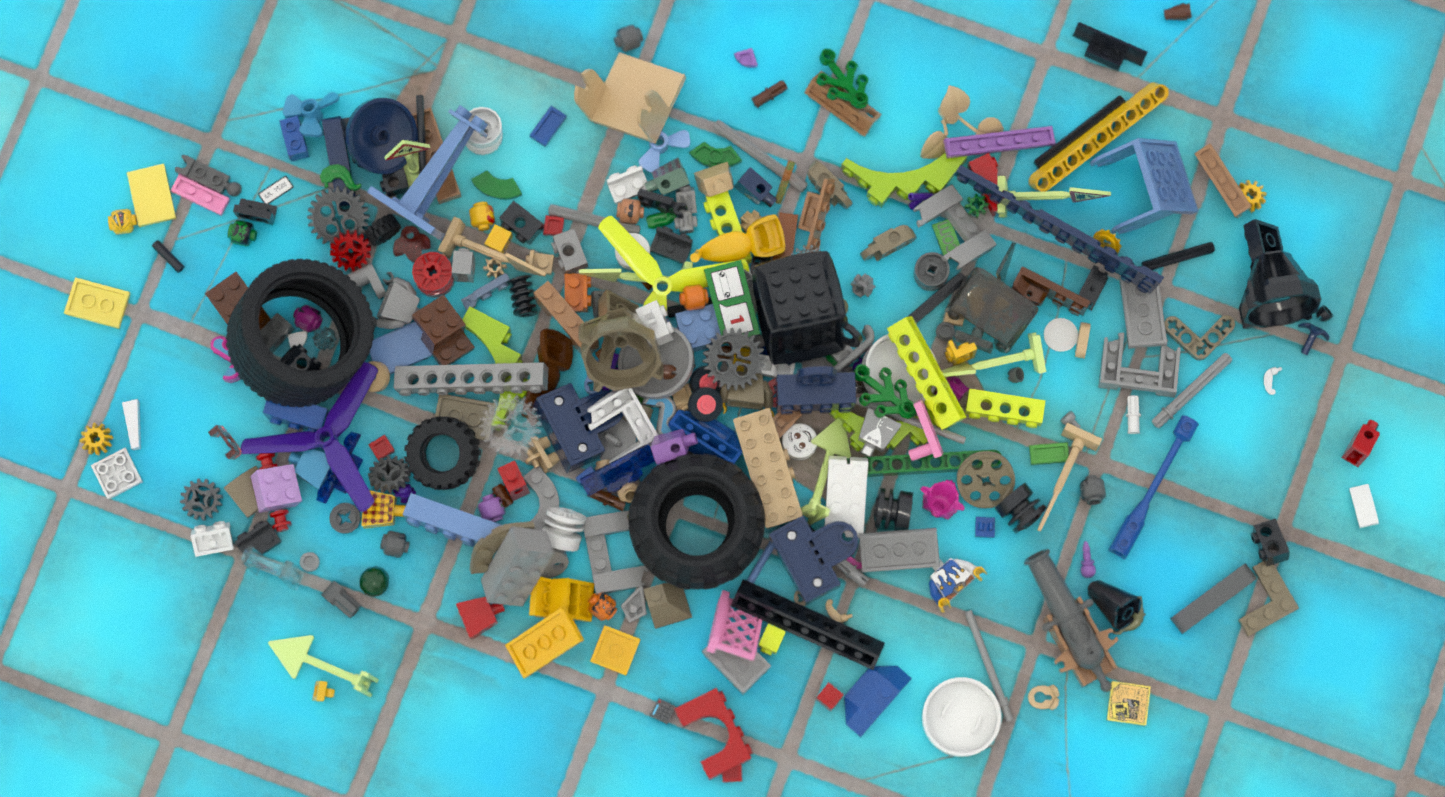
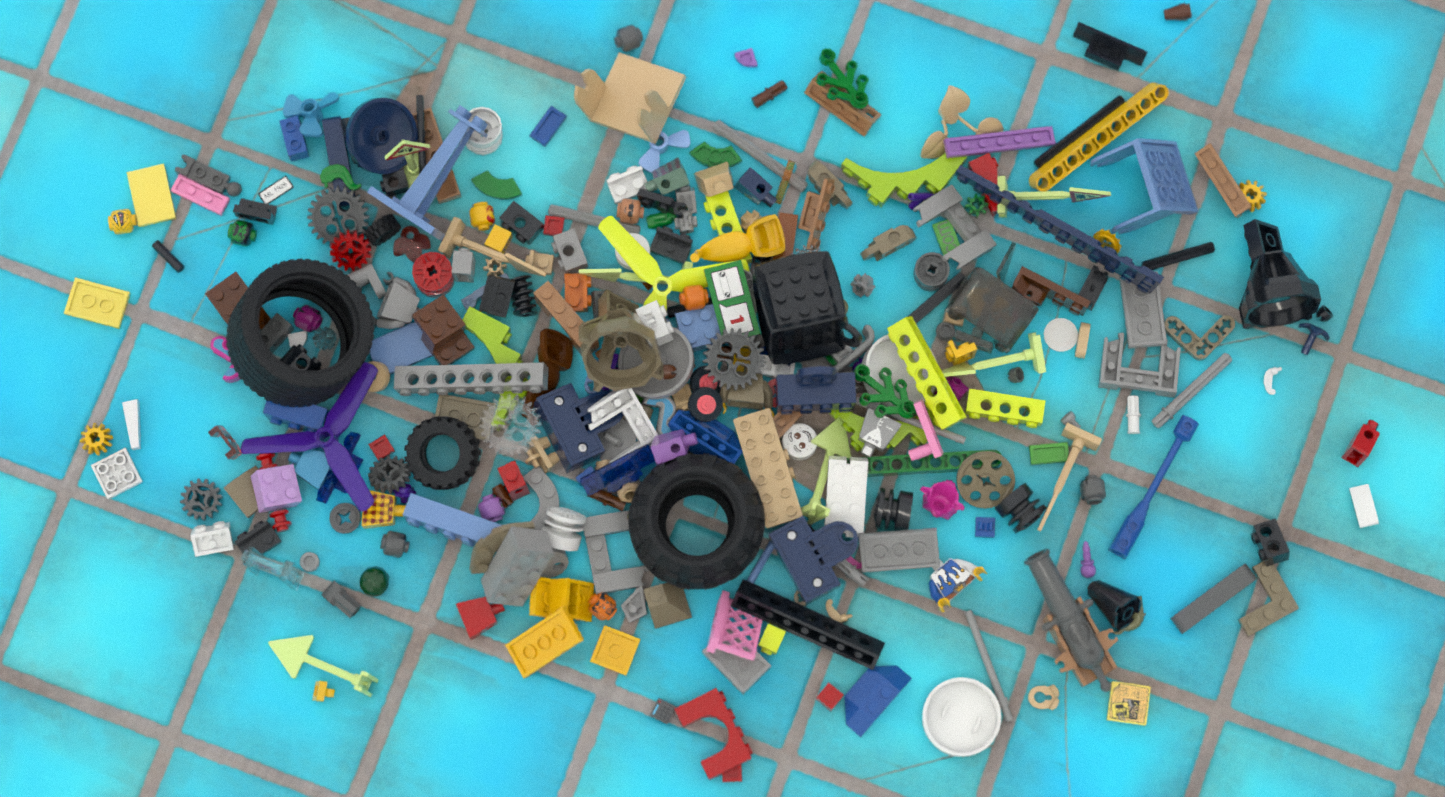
none -> black plate [479,274,515,318]

